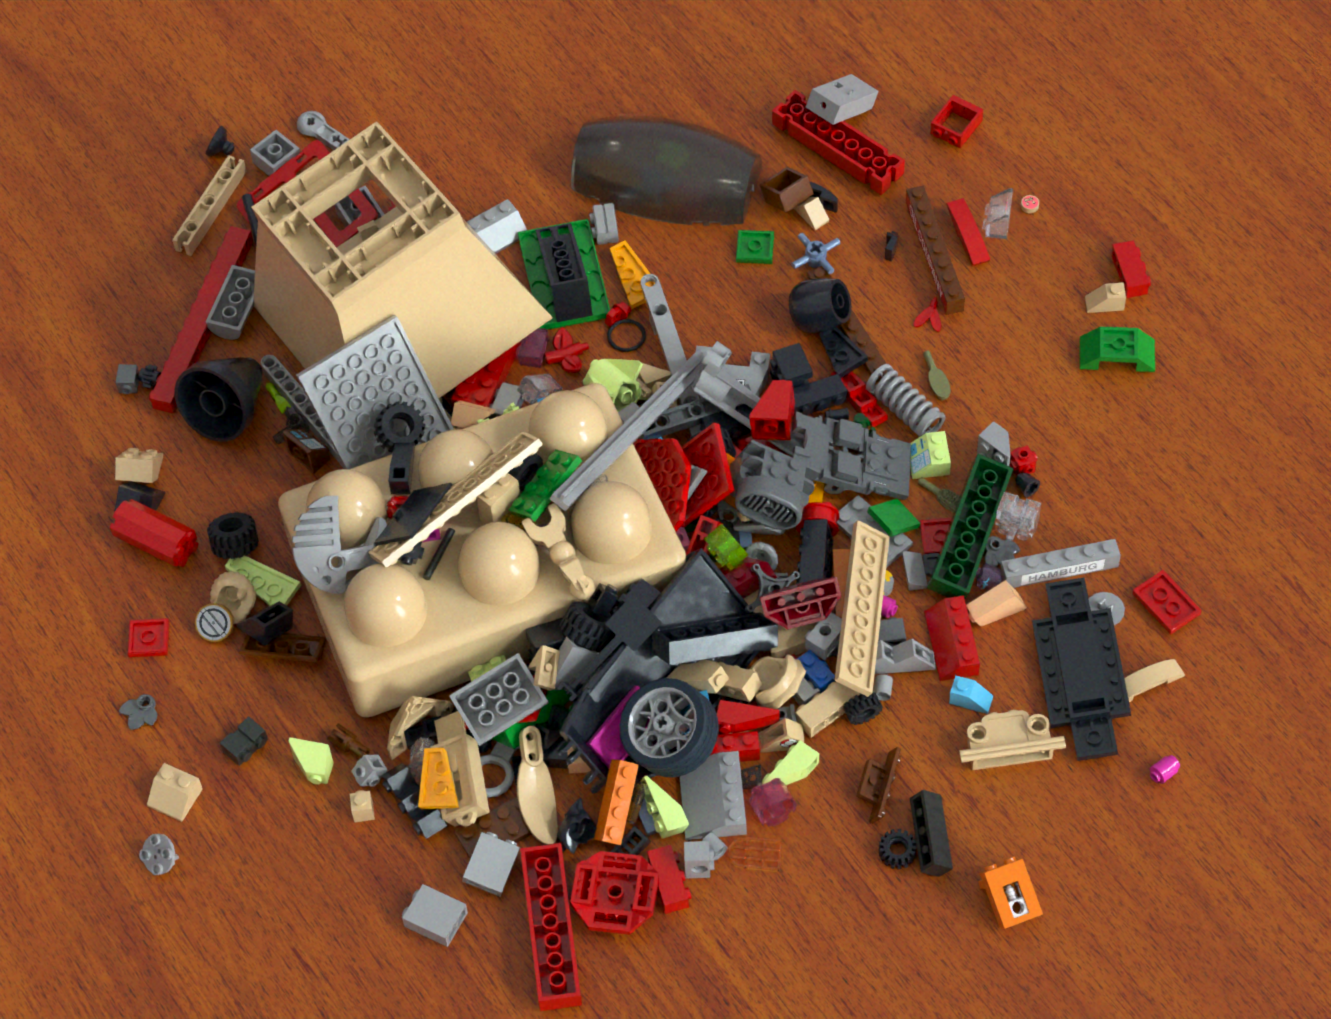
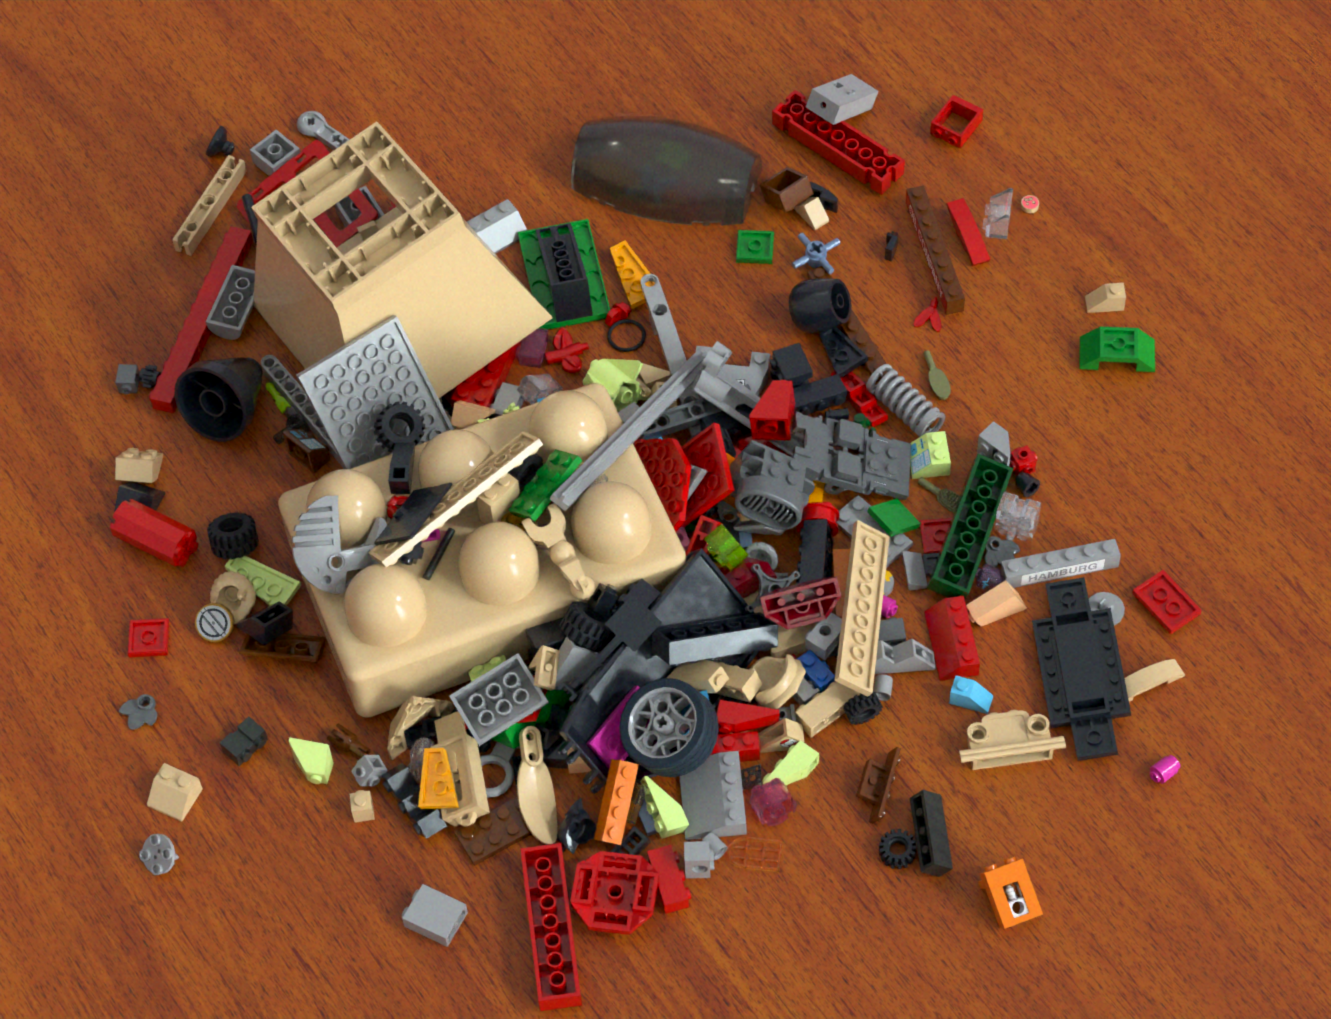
light grey brick [462,832,520,897] -> none
light grey brick [589,203,619,245] -> none
red brick [1111,240,1151,298] -> none

